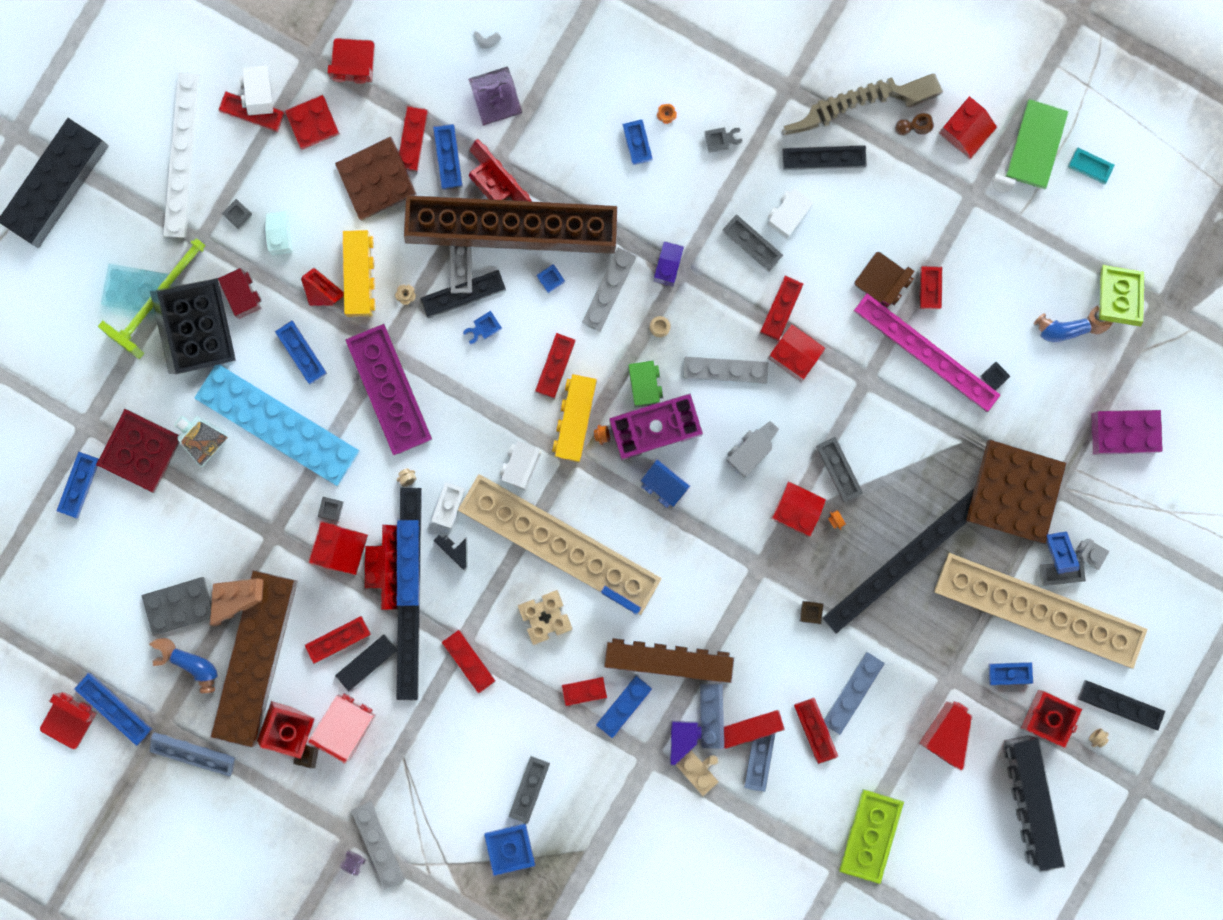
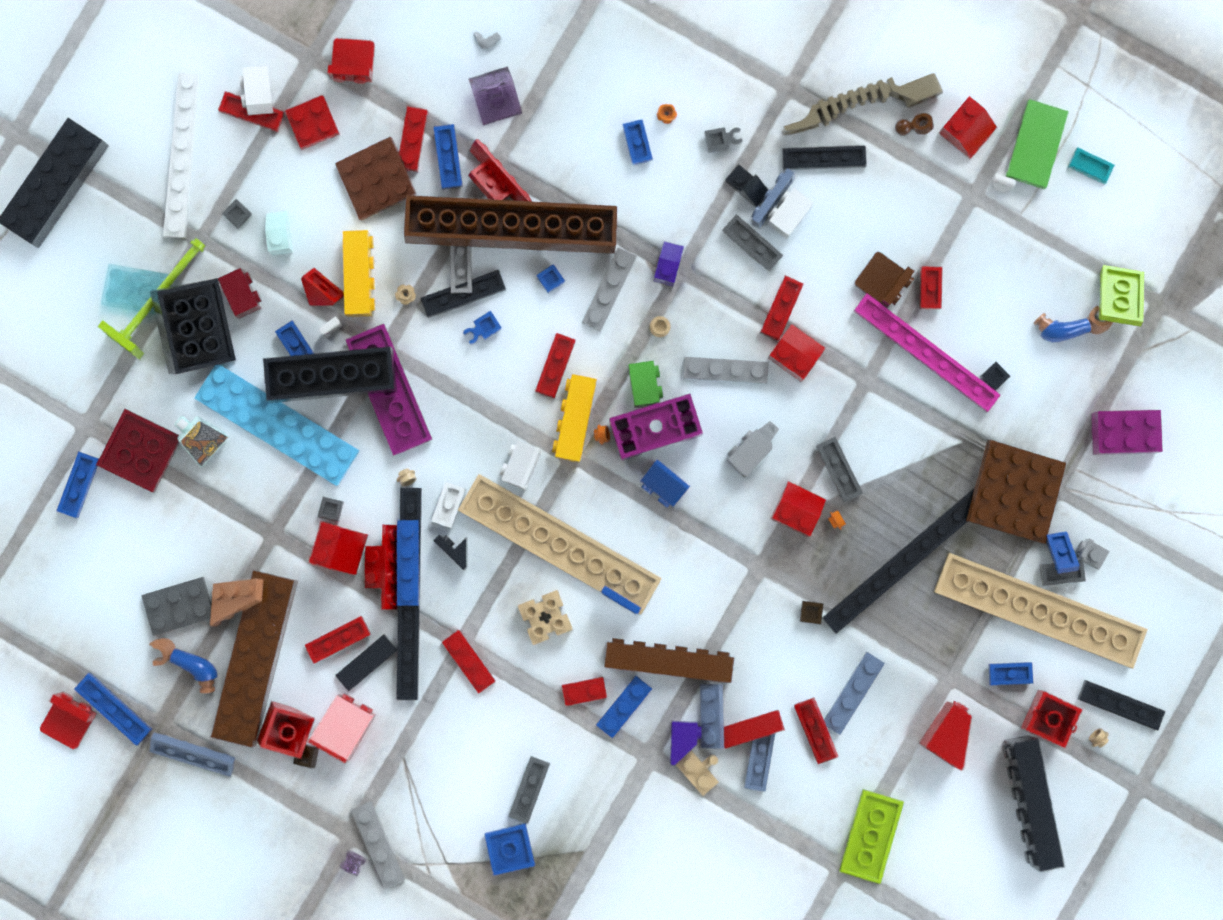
none -> black brick [263,346,397,403]
none -> white tile [319,316,342,338]
none -> black slope [725,164,768,207]
none -> sand blue plate [751,168,795,229]

